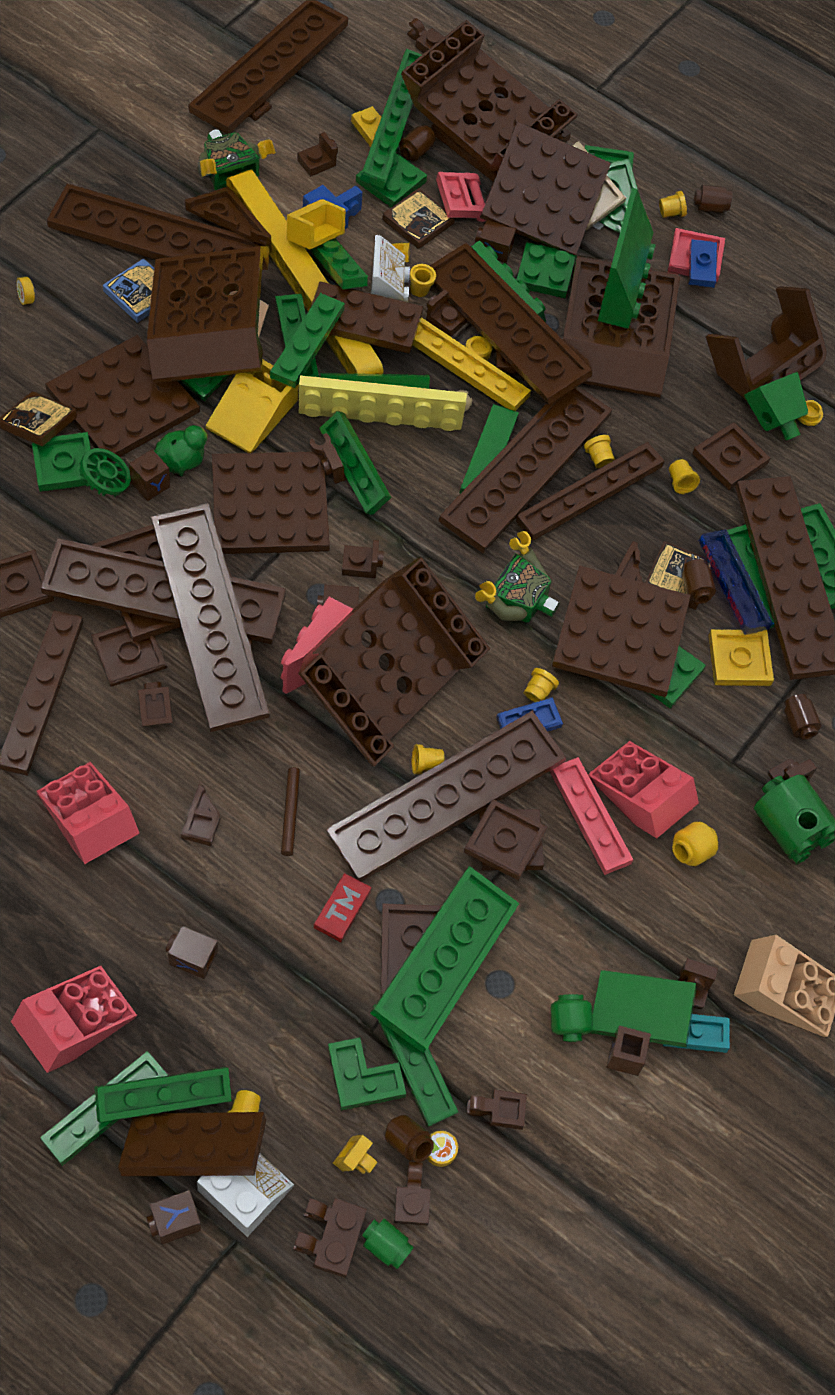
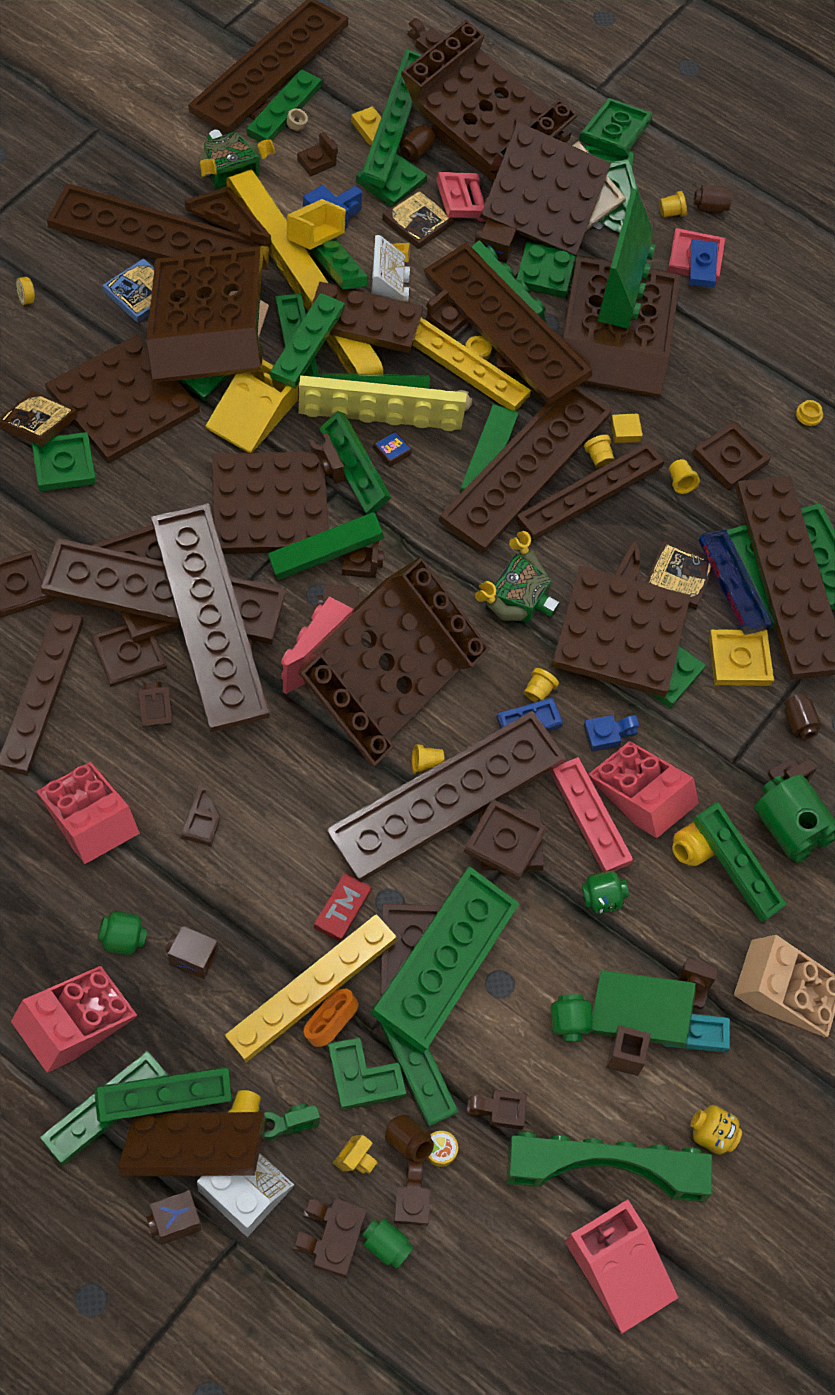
green wheel [79,448,131,497] -> none
reddish brown brick [129,449,170,501] -> none
green piece [154,425,208,477] -> none
reddish brown bar [281,767,300,856] -> none
yellow piece [409,264,436,297] -> none
reddish brown brick [682,559,716,604] -> none
reddish brown windscreen [705,286,827,402] -> none
green torso [744,372,808,441] -> none
none -> green head [97,910,147,956]
none -> yellow plate [225,914,397,1063]
none -> green plate [247,69,322,142]
none -> green plate [264,1104,320,1141]
none -> green tile [268,512,385,580]
none -> tan hinge [287,108,308,132]
none -> orange plate [303,989,359,1047]
none -> tile [373,430,412,467]
none -> green arch [506,1132,712,1202]
none -> coral slope [565,1199,678,1334]
none -> green tile [579,98,653,157]
none -> green head [582,871,629,914]
none -> blue plate [583,715,639,752]
none -> yellow tile [610,414,643,443]
none -> yellow head [690,1105,742,1155]
none -> green tile [692,801,787,922]

